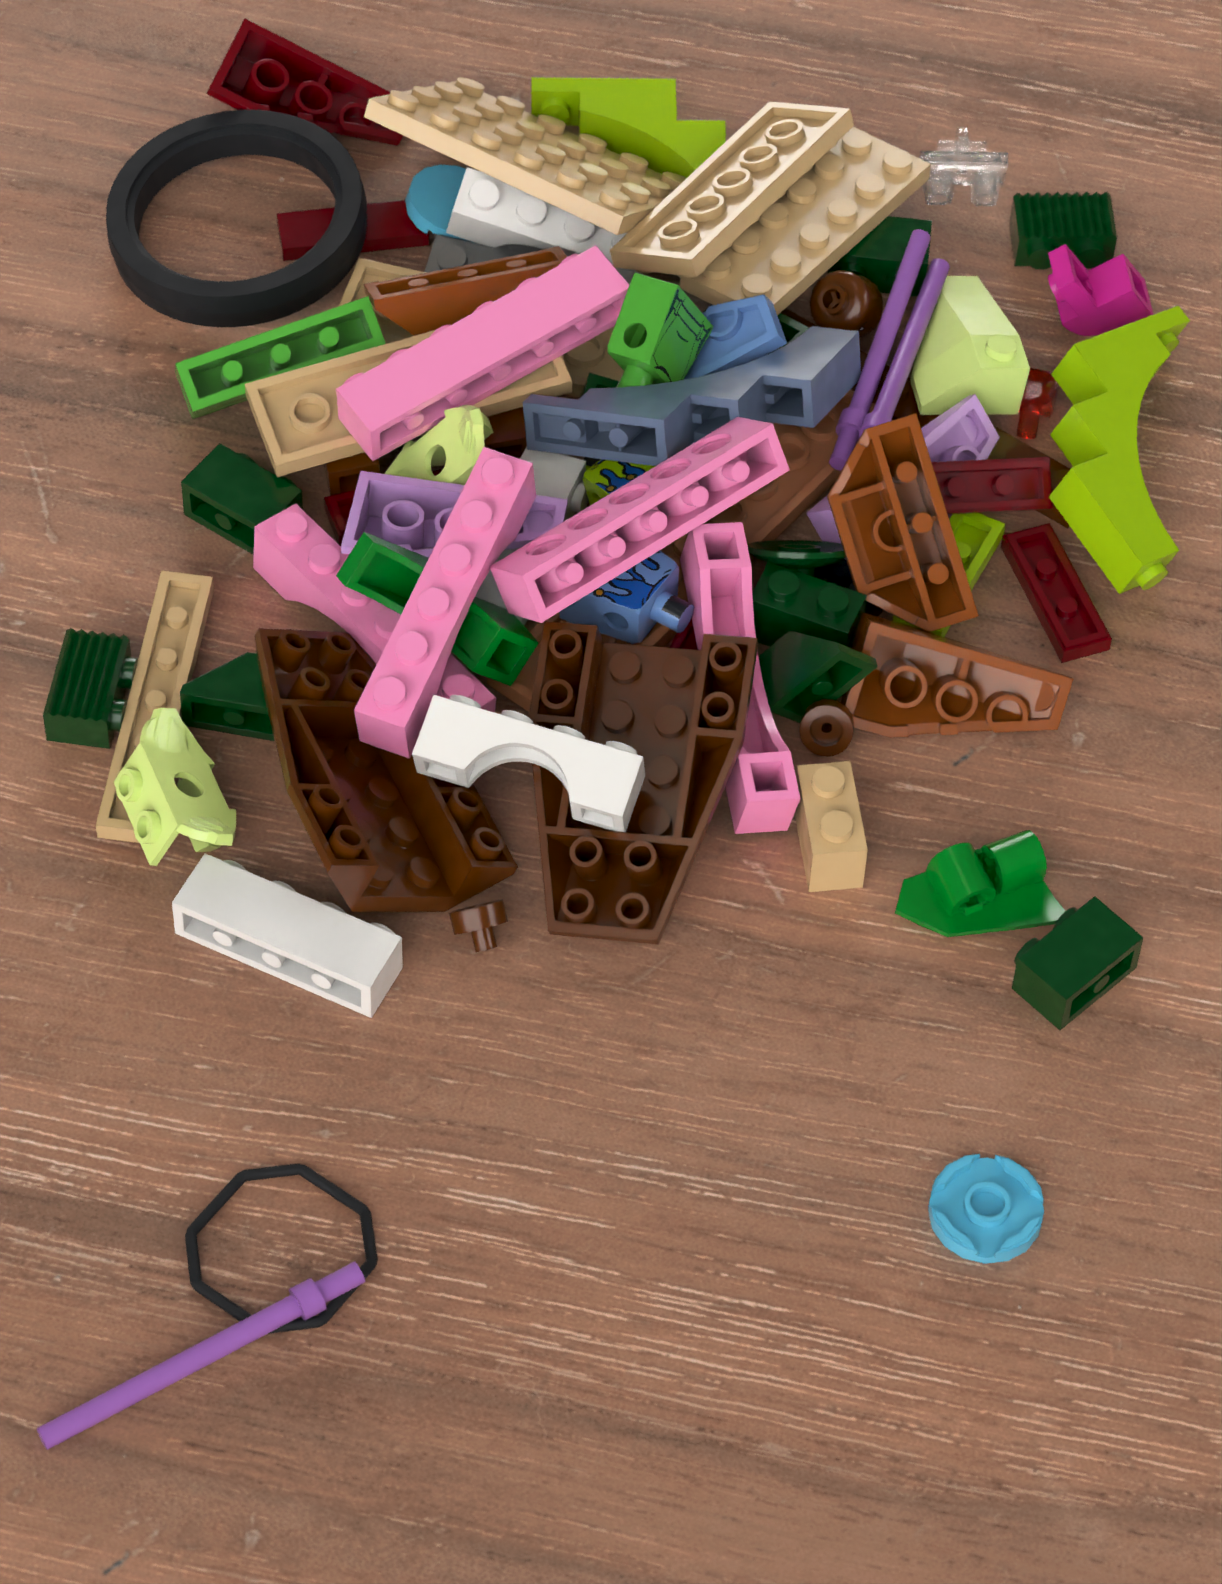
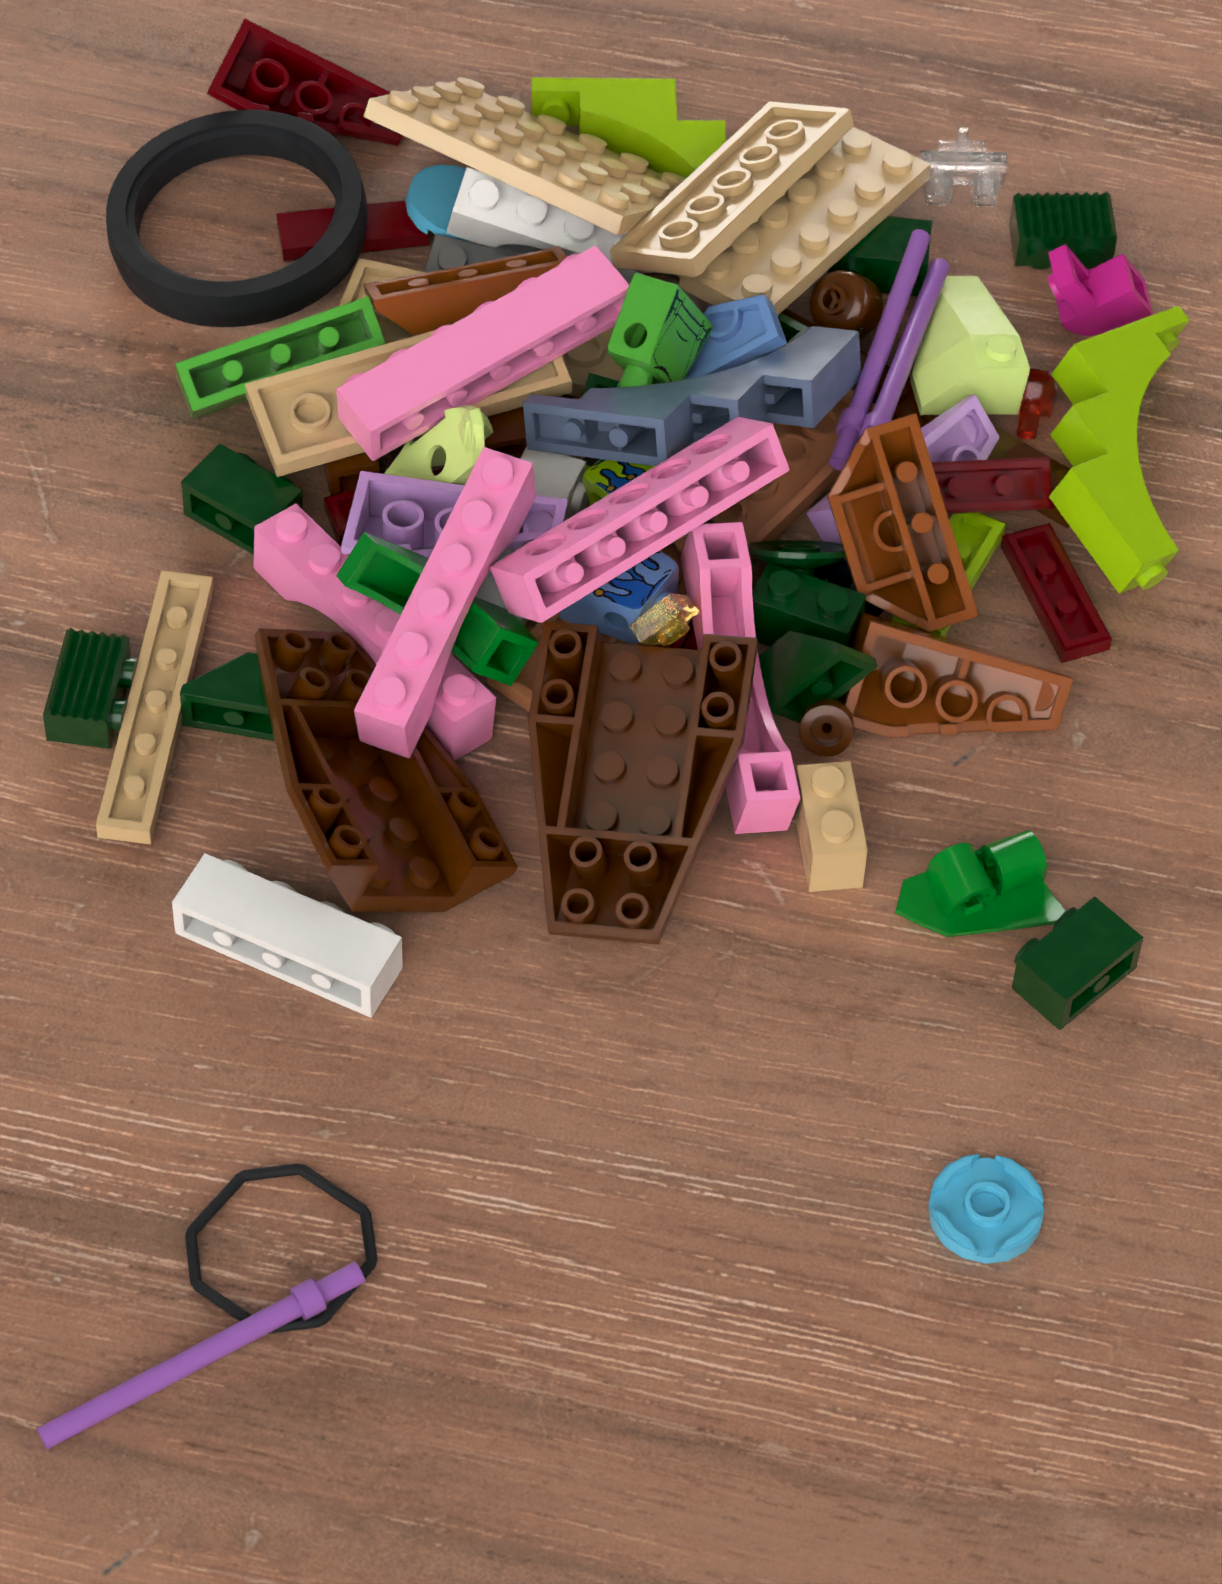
yellowish green piece [113,708,236,866] -> none
white arch [412,695,645,832] -> none
reddish brown tile [449,899,508,952] -> none
none -> clear yellow plate [629,593,700,646]

